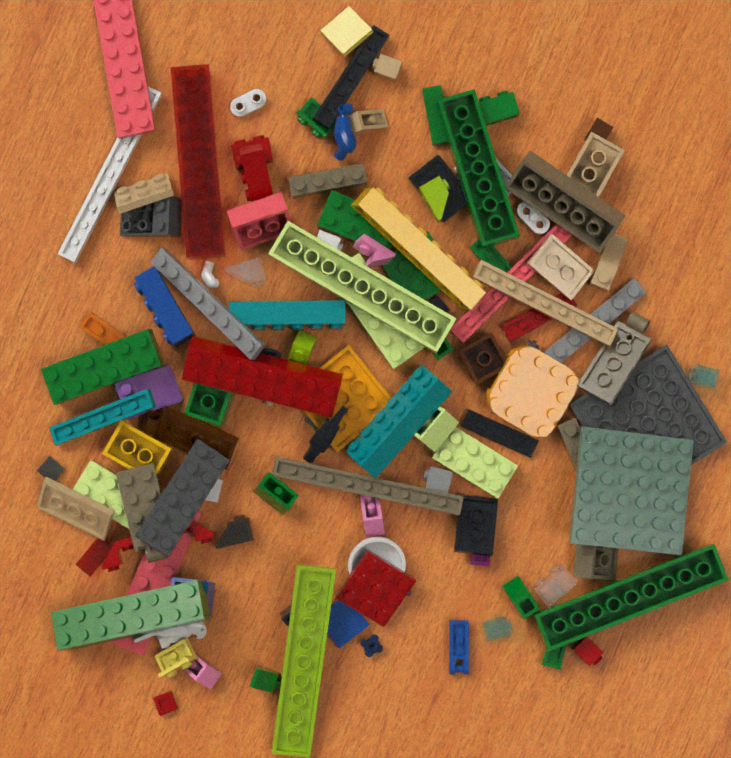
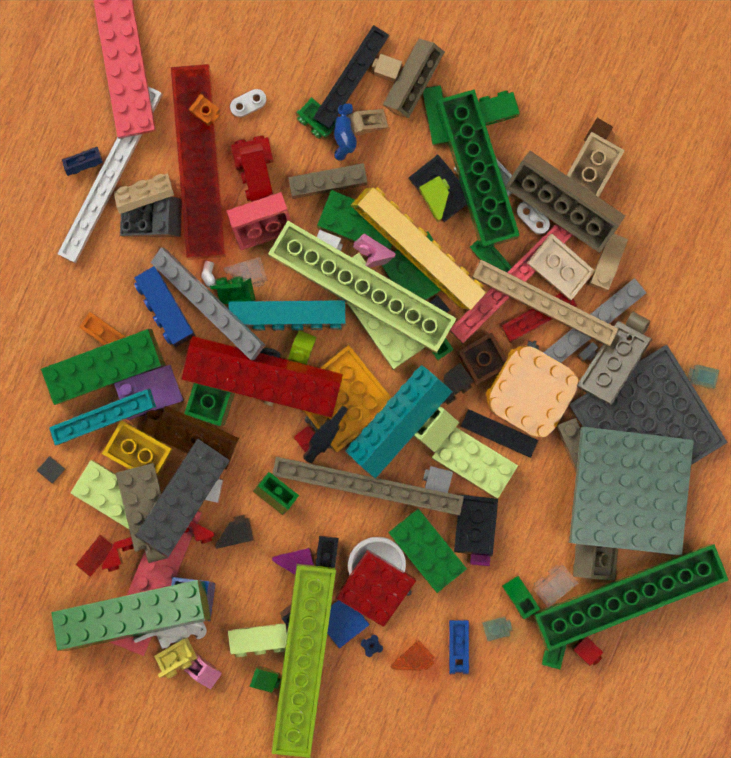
tan tile [37,477,115,541] -> none
red tile [153,691,178,716] -> none
light yellow tile [320,6,373,57] -> none
bright pink slope [359,494,385,537] -> none
none -> dark blue plate [62,146,103,176]
none -> orange brick [189,94,221,126]
none -> green bracket [210,276,256,304]
none -> yellowish green brick [228,623,287,657]
none -> magenta slope [272,548,314,574]
none -> red plate [294,425,315,452]
none -> black brick [316,536,339,568]
none -> dark tan brick [383,39,445,118]
none -> green brick [388,508,467,593]
none -> clear orange slope [390,640,435,671]
none -> clear smoke slope [442,363,474,405]
none -> dark grey plate [578,342,598,362]

